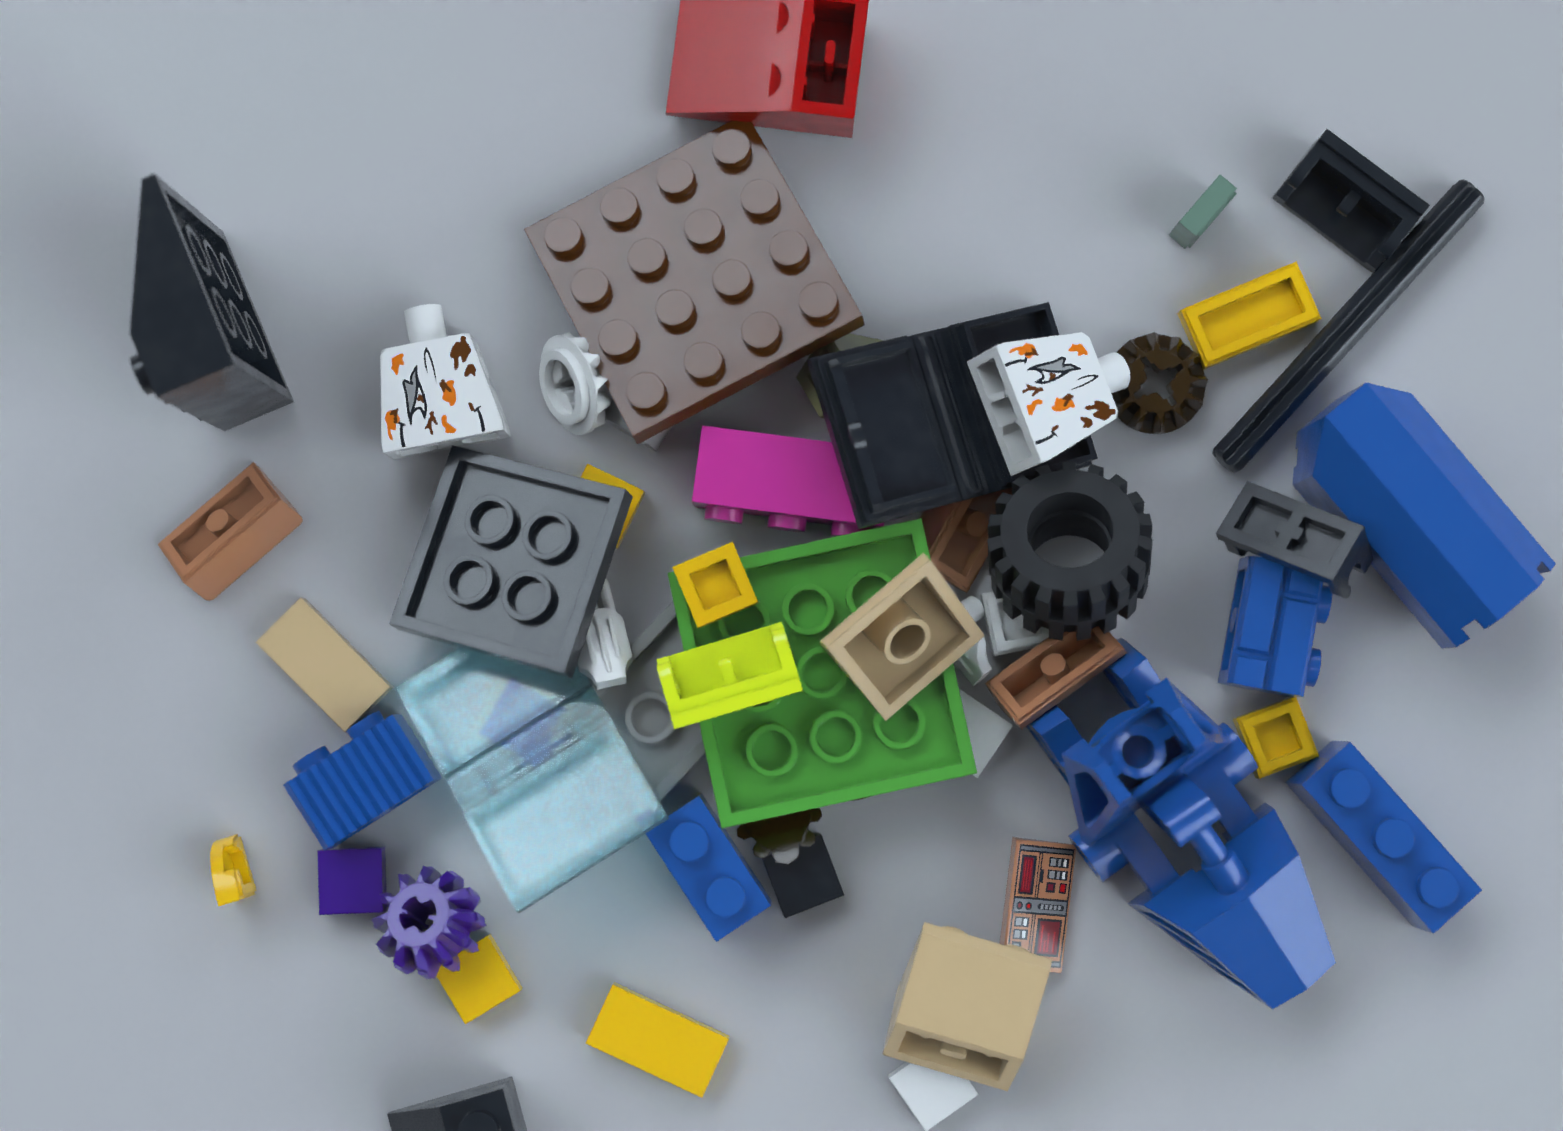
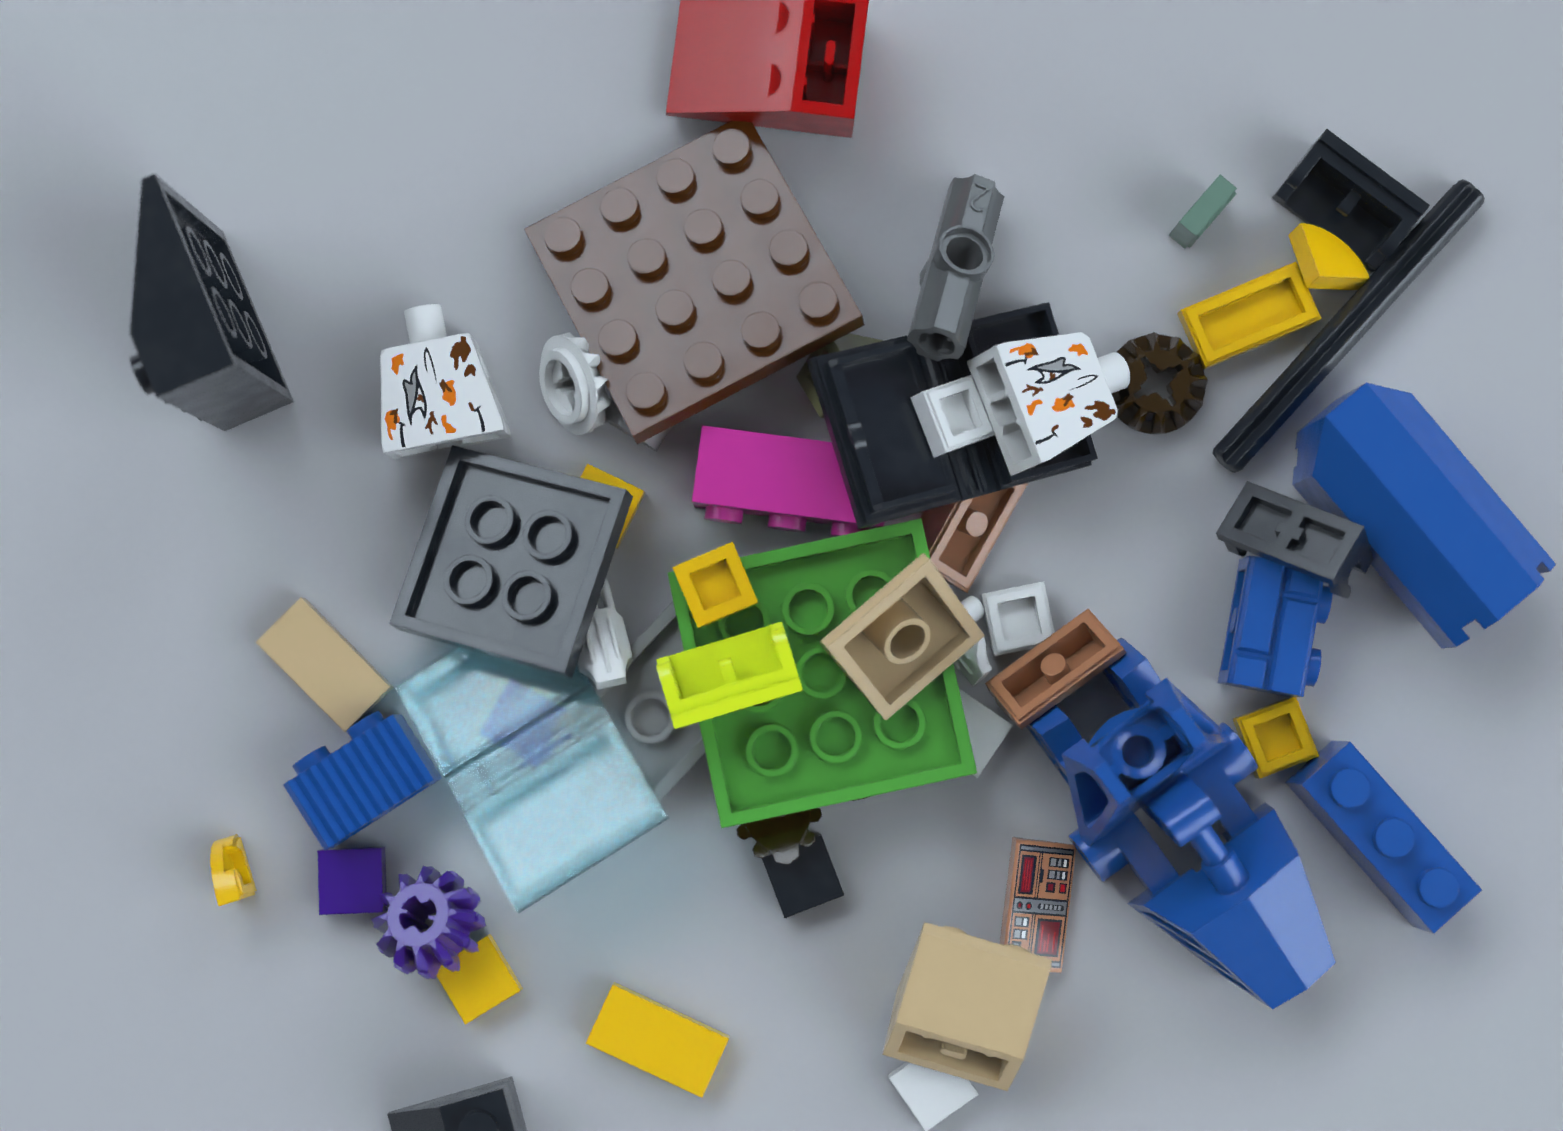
nougat slope [158,462,303,601] -> none
blue brick [645,793,772,942] -> none
black tyre [988,462,1153,641] -> none
none -> dark grey piece [907,174,1004,362]
none -> white tile [910,375,995,458]
none -> yellow tile [1288,223,1370,290]

